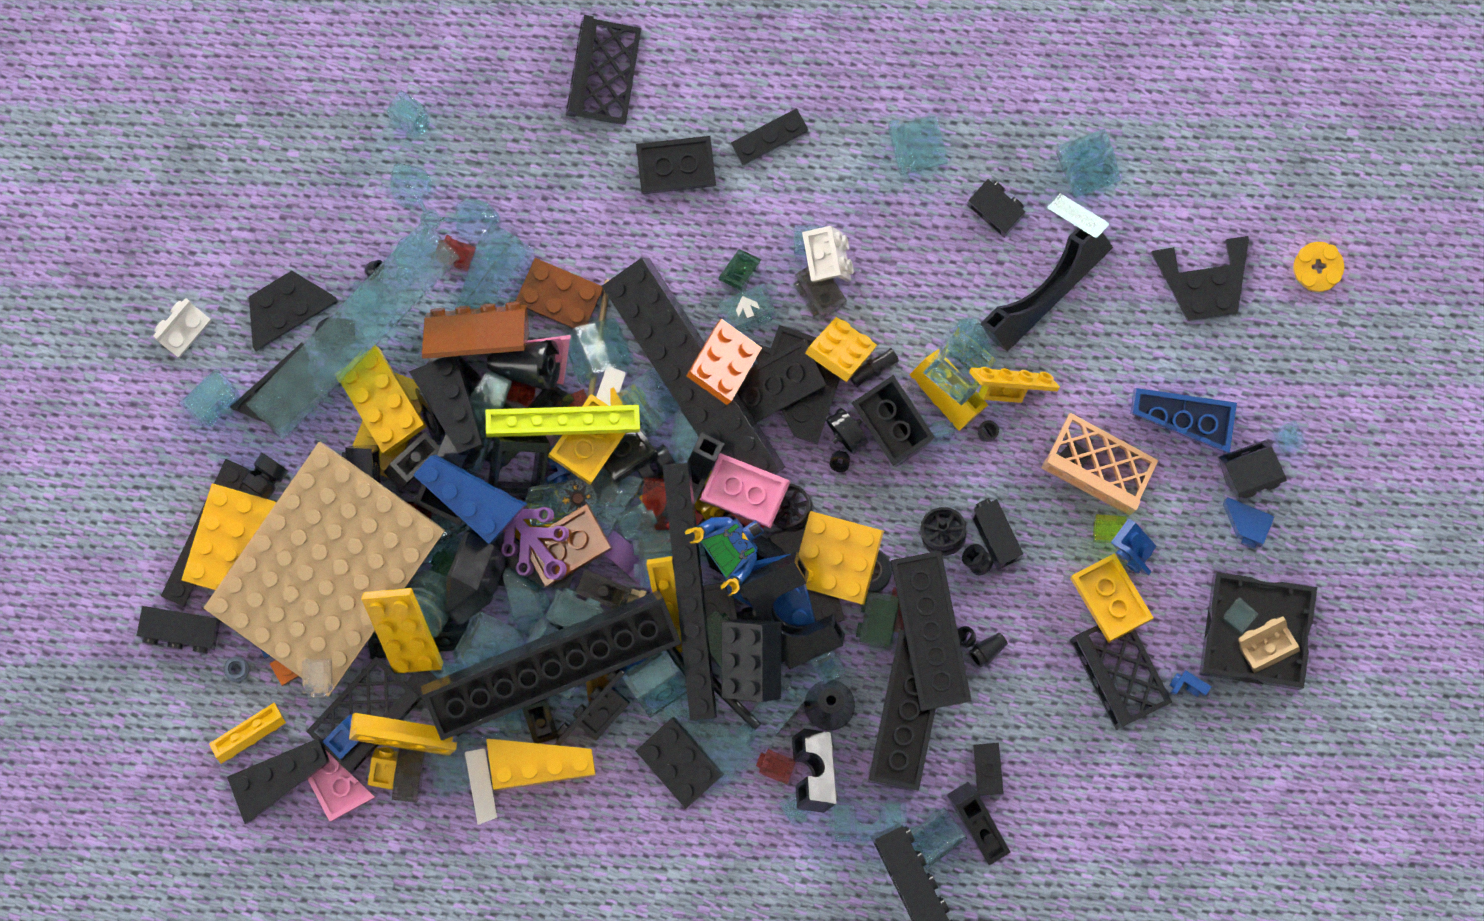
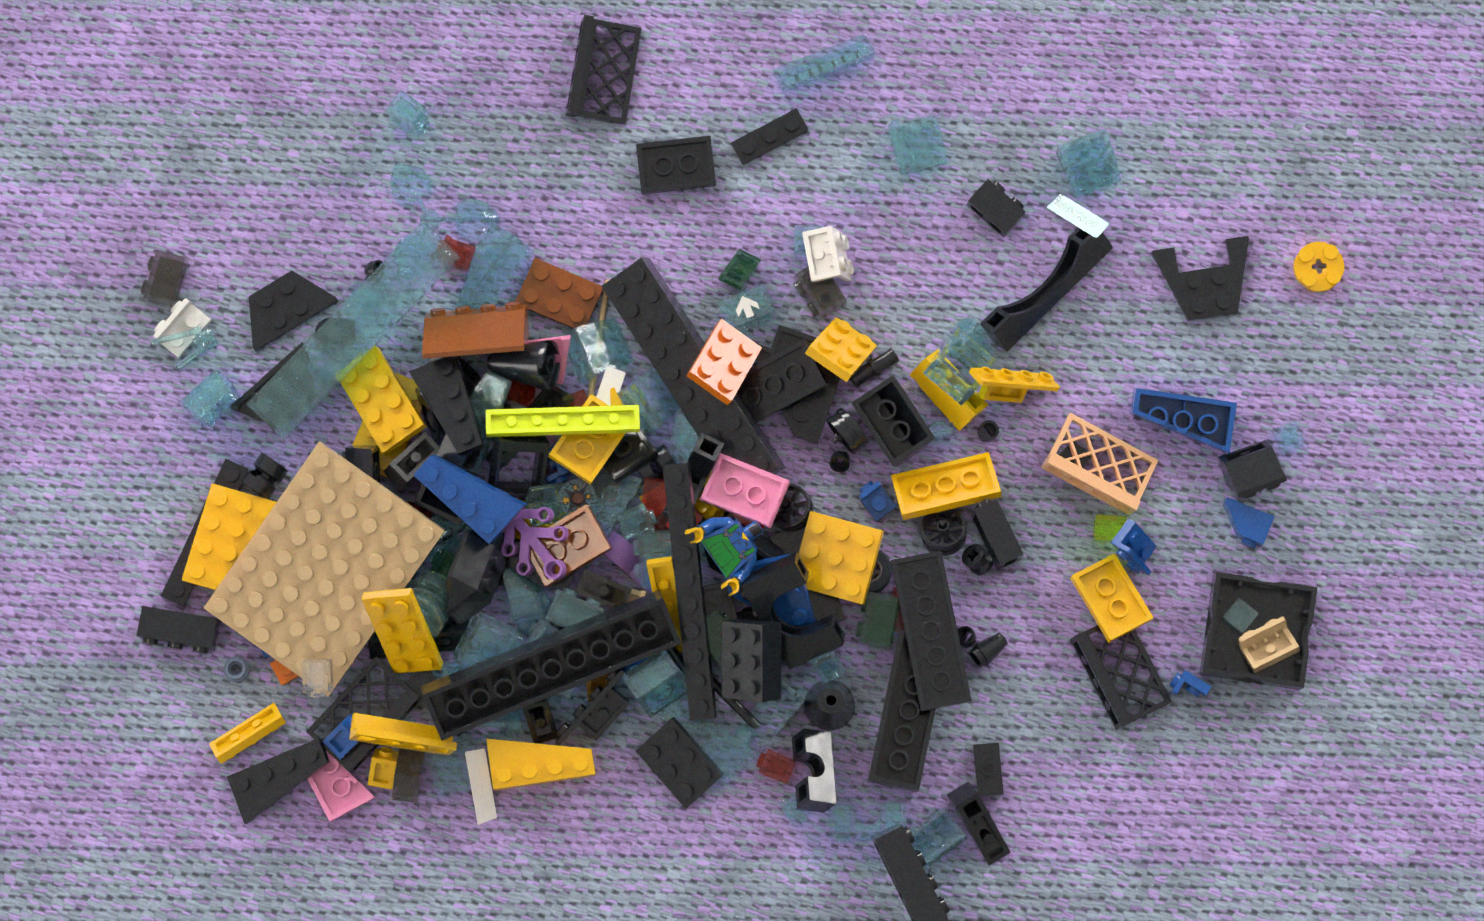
none -> clear smoke brick [141,250,189,308]
none -> clear light blue plant [151,326,218,370]
none -> clear light blue fence [773,34,875,94]
none -> blue bracket [858,481,897,522]
none -> yellow plate [891,452,1002,520]

